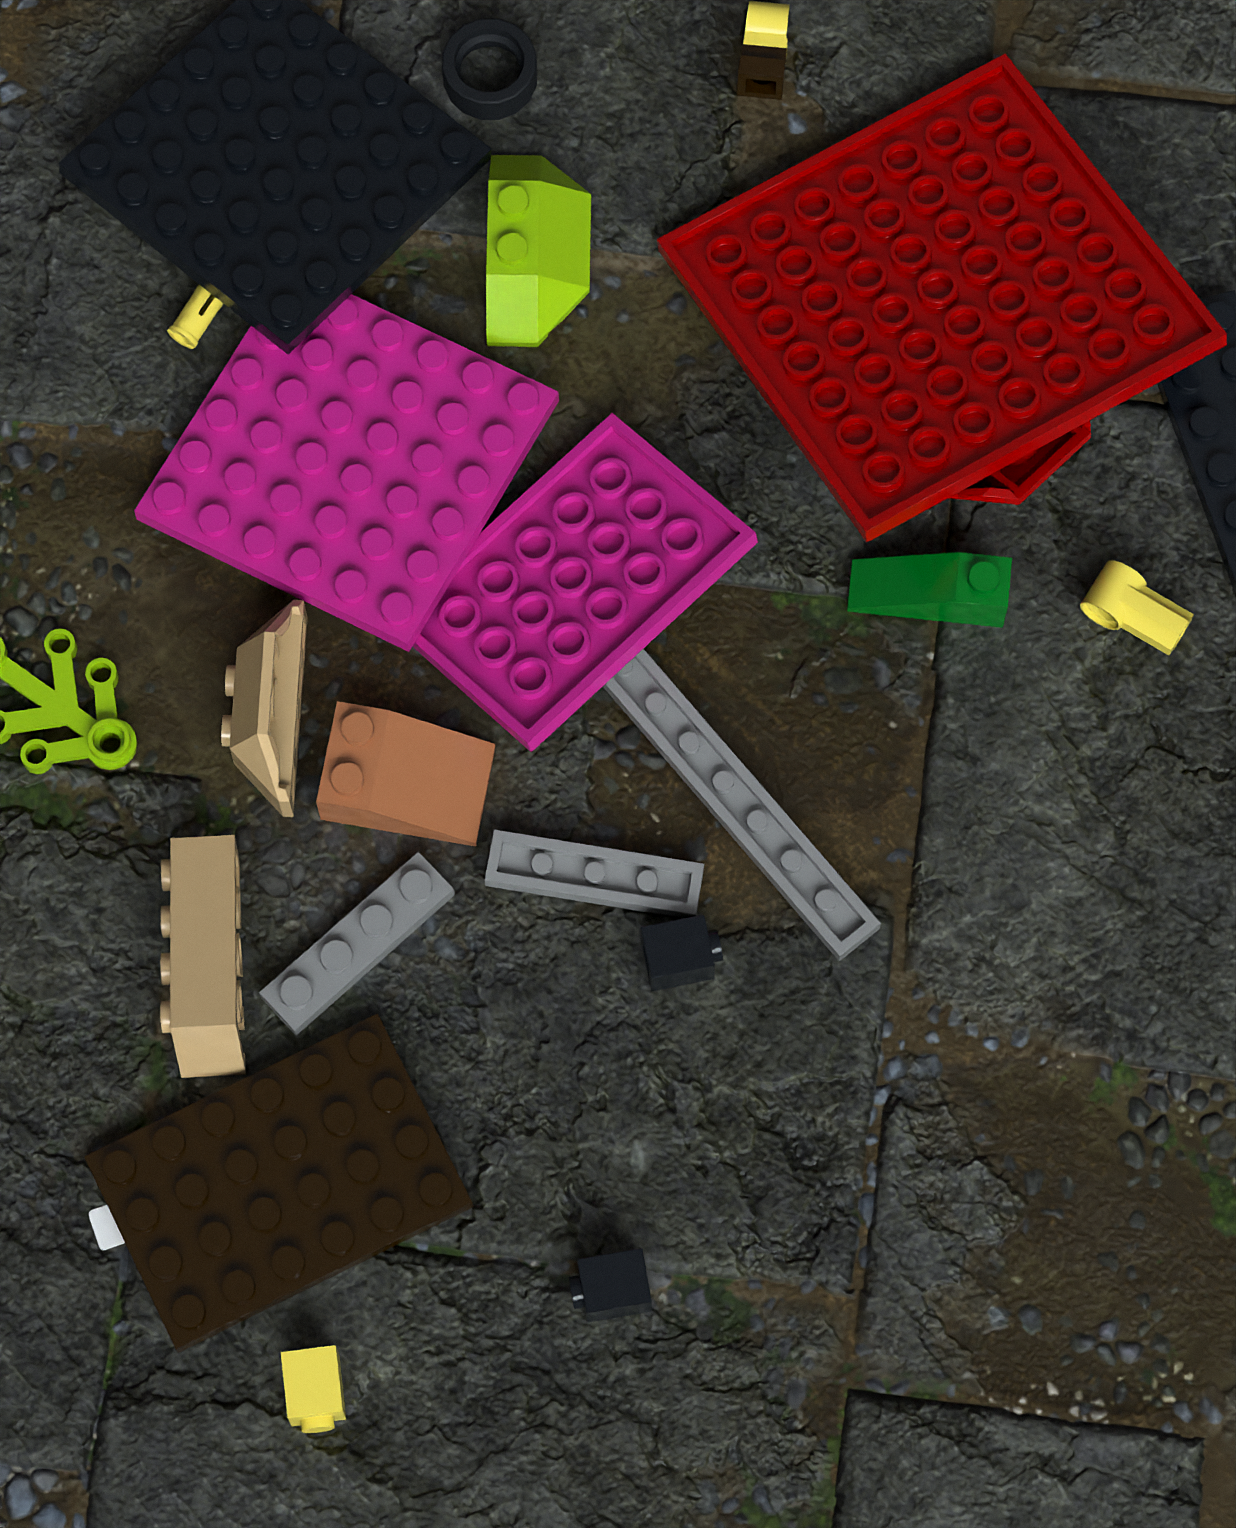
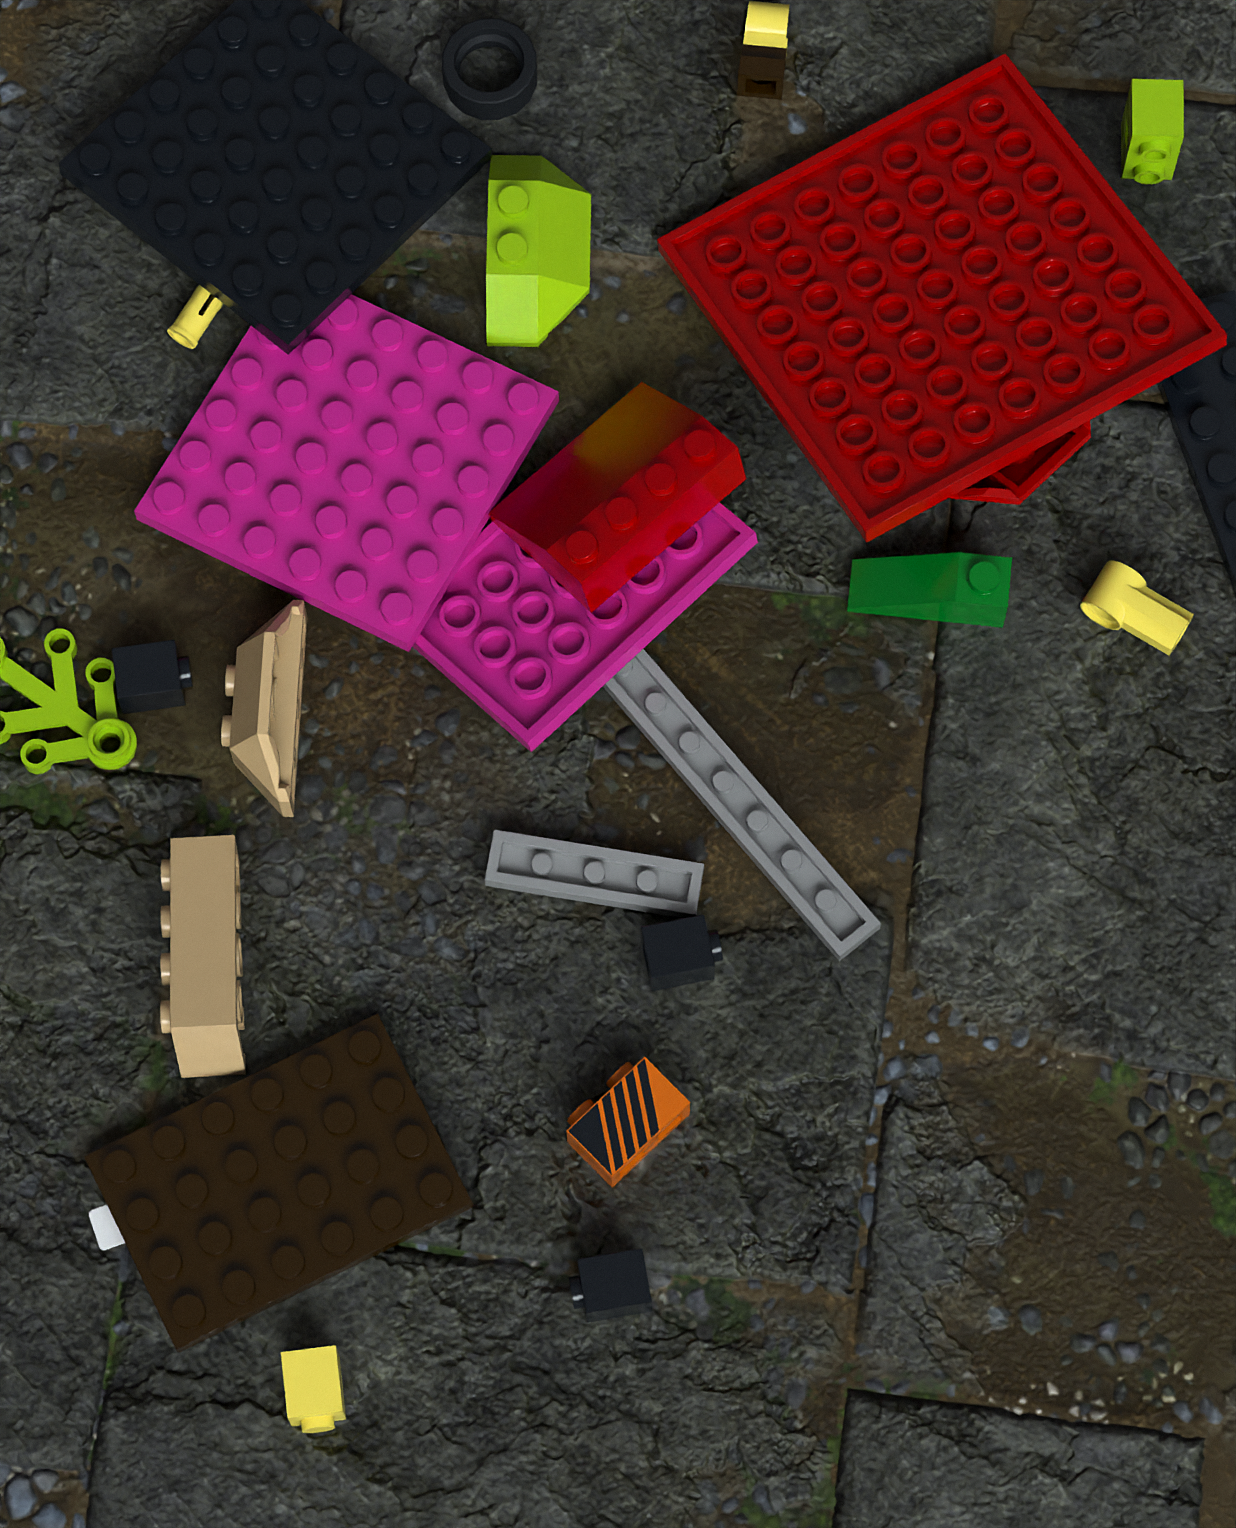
light grey plate [259,852,455,1036] -> none
nougat slope [316,701,496,846] -> none
none -> black brick [112,640,193,714]
none -> red slope [488,382,746,613]
none -> brick [566,1057,690,1188]
none -> lime brick [1121,79,1184,184]

